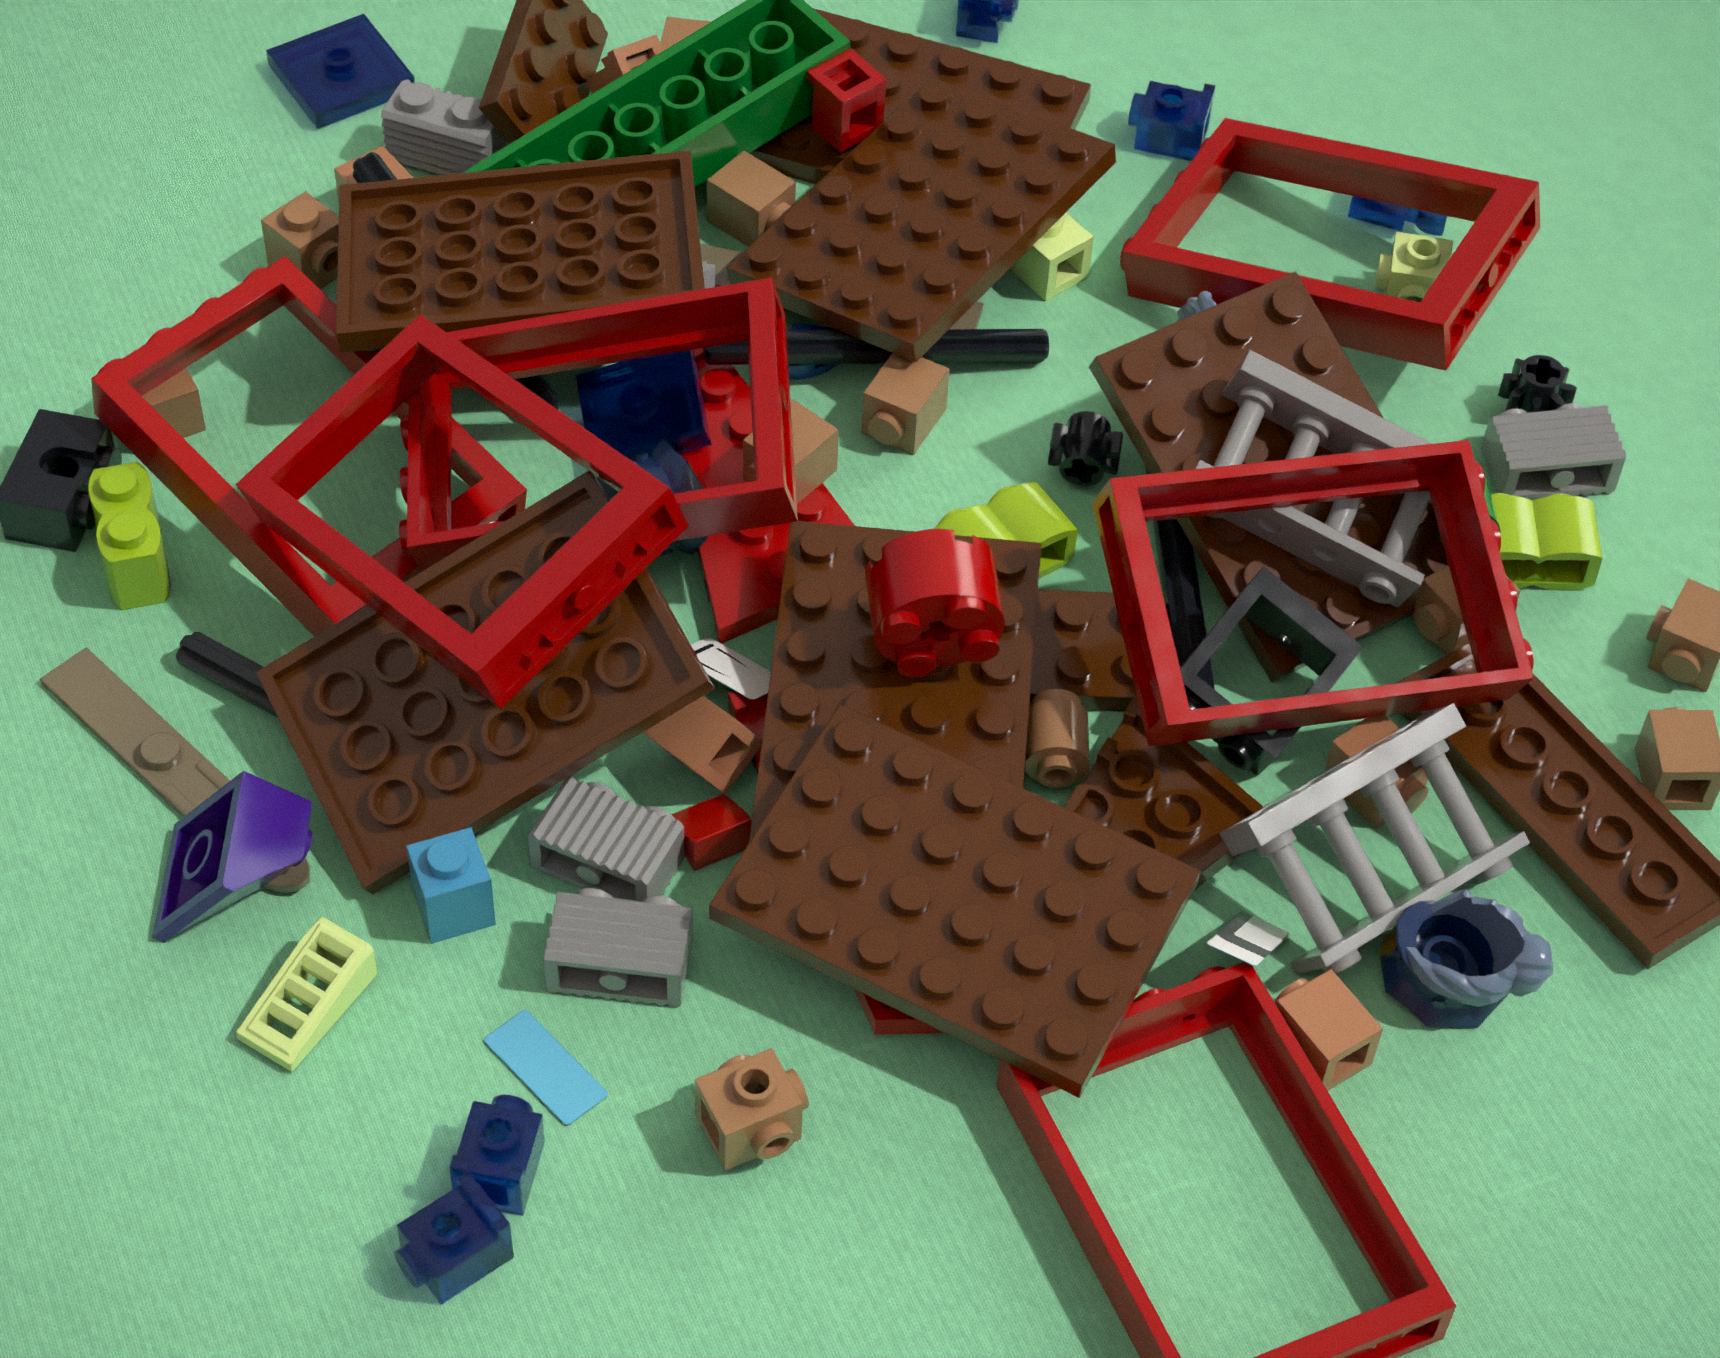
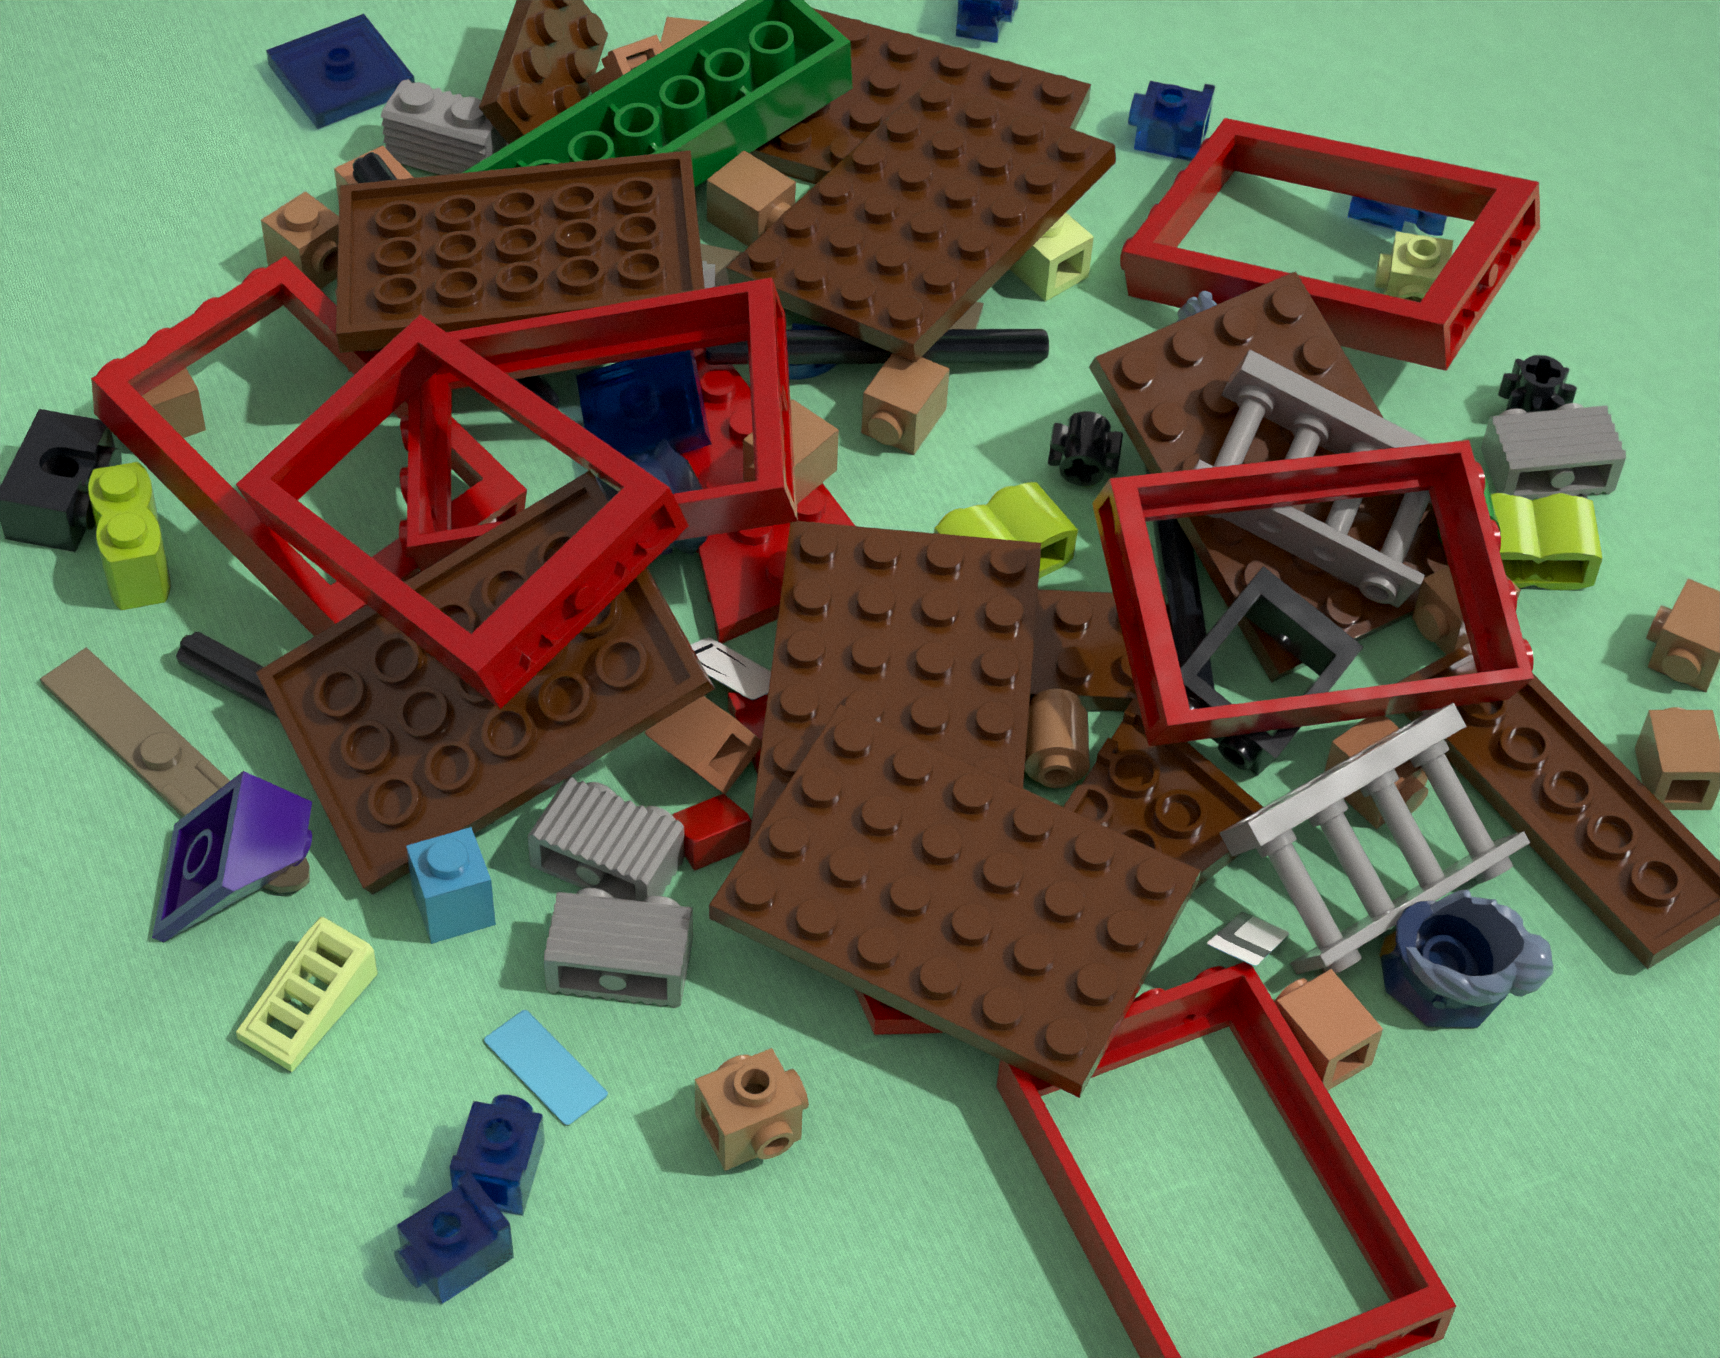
red brick [807,48,887,152] -> none
red brick [865,529,1005,677] -> none

